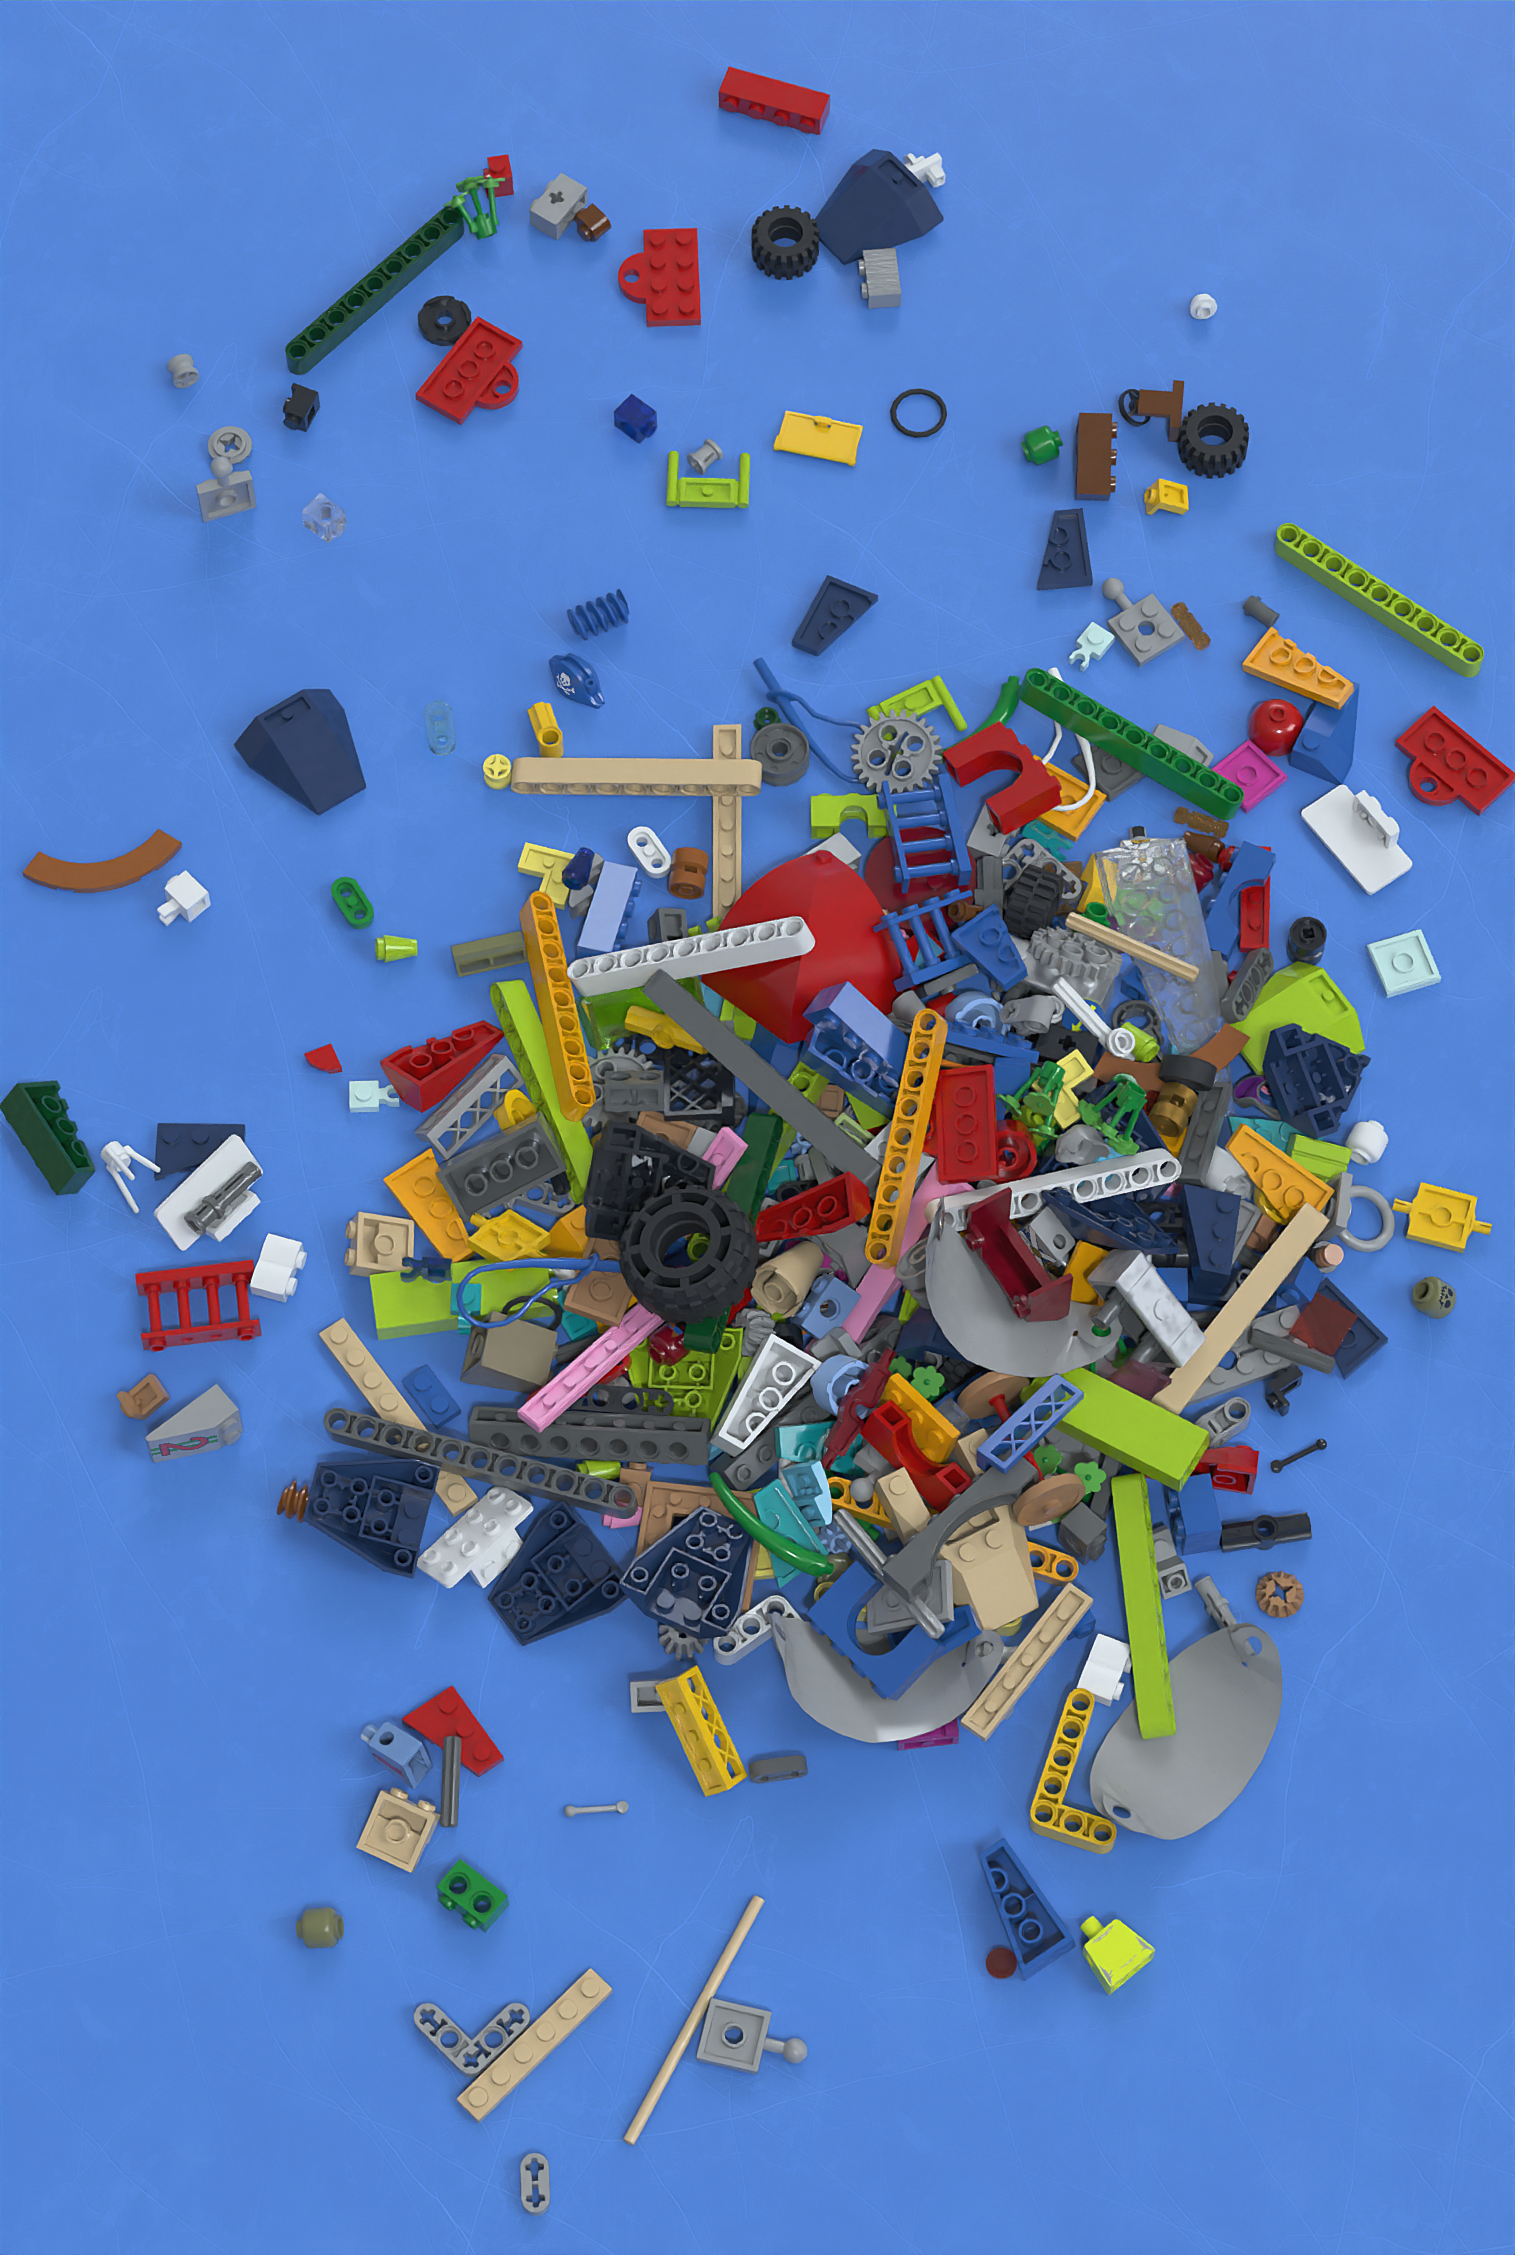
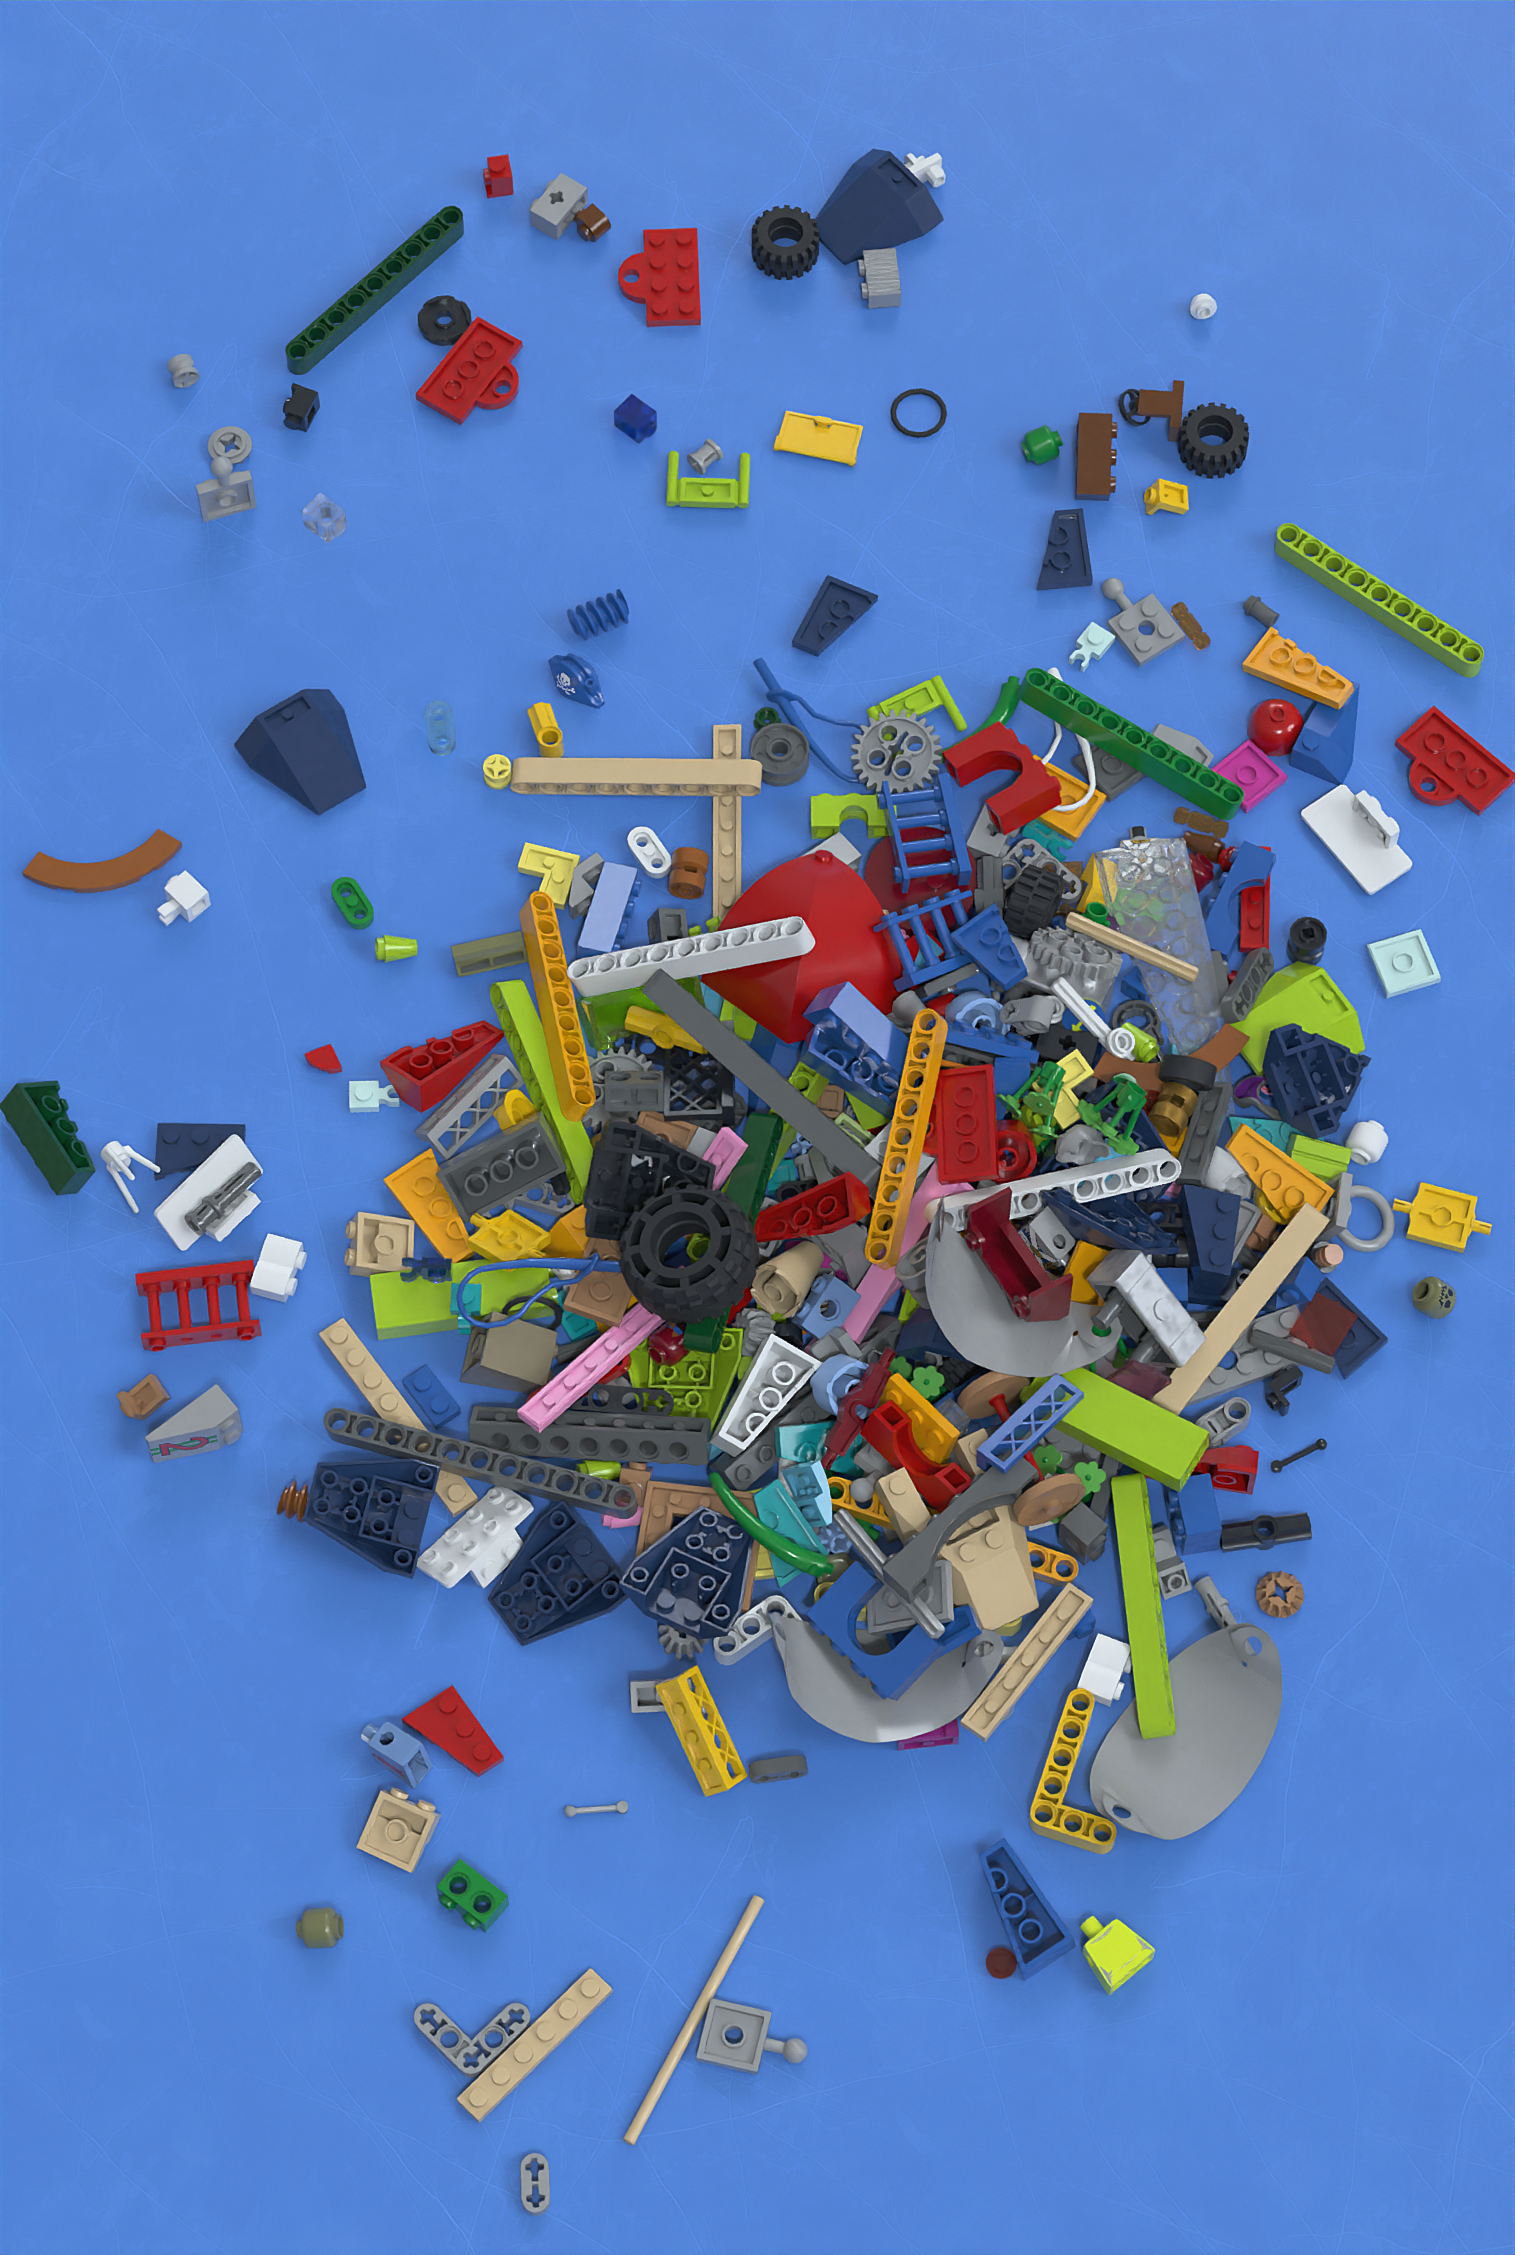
dark grey axle [440,1736,461,1828] -> none
green plant [443,176,505,240] -> none
clear blue cone [562,847,595,891] -> none
red brick [719,66,830,135] -> none
reddish brown pin [948,900,984,923] -> none

